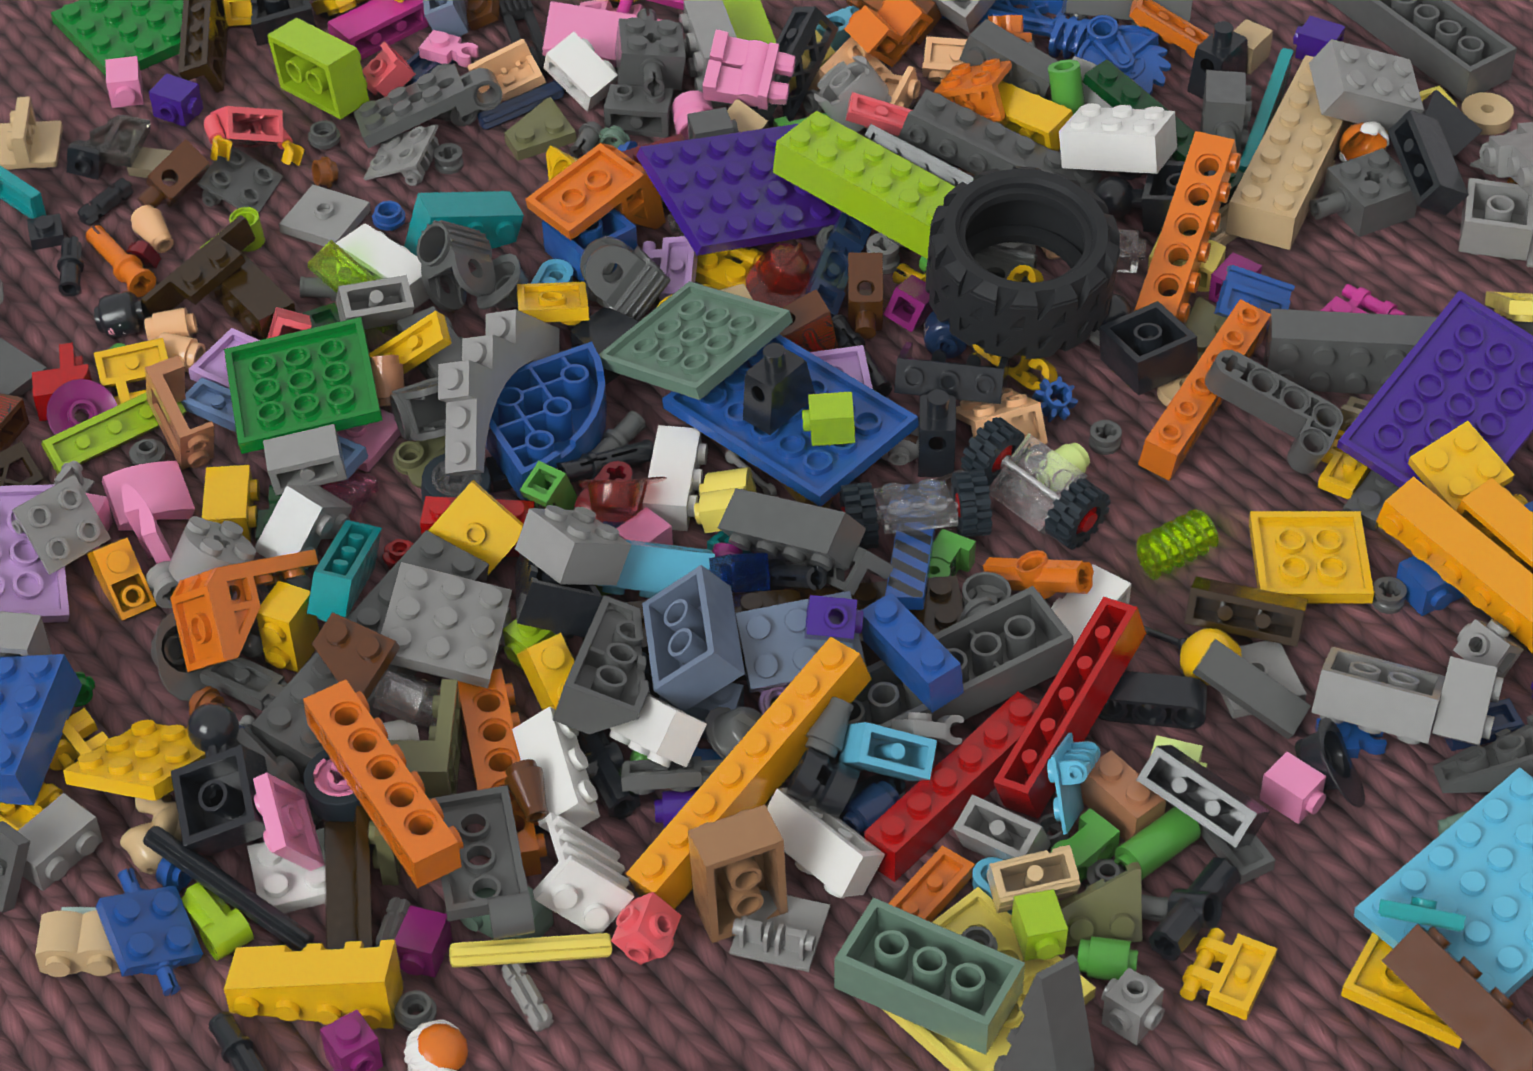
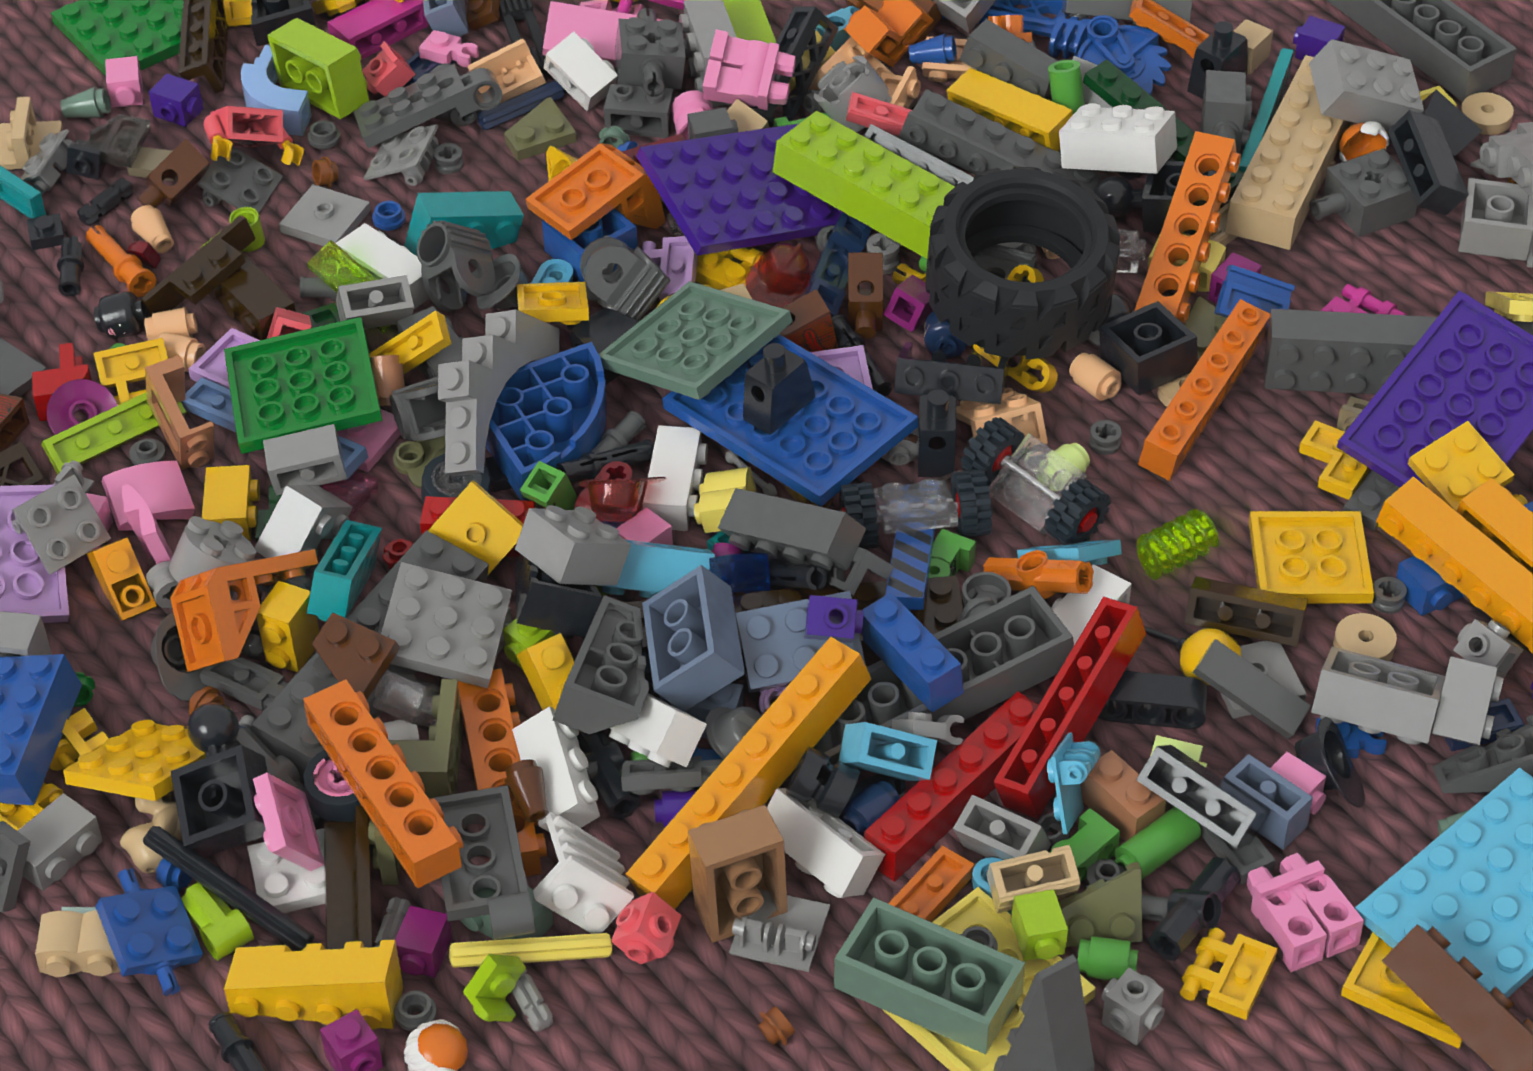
dark grey pin [569,121,603,159] -> none
lime brick [802,391,856,446] -> none
dark grey cone [805,697,854,760] -> none
orange bracket [934,59,1012,122] -> none
blue gear [1031,376,1078,422] -> none
dark grey beam [1205,350,1343,474] -> none
teal plate [1378,897,1466,932] -> none
none -> light grey hinge [20,129,75,194]
none -> sand green cone [60,86,111,118]
none -> light blue arch [241,45,312,136]
none -> lime bracket [463,954,526,1022]
none -> dark orange plate [757,1006,796,1046]
none -> blue cone [909,34,957,64]
none -> medium azure plate [1017,540,1122,565]
none -> light nougat brick [1069,353,1121,401]
none -> sand blue brick [1223,754,1313,850]
none -> bright pink hips [1247,853,1364,973]
none -> tan piece [1333,613,1397,661]

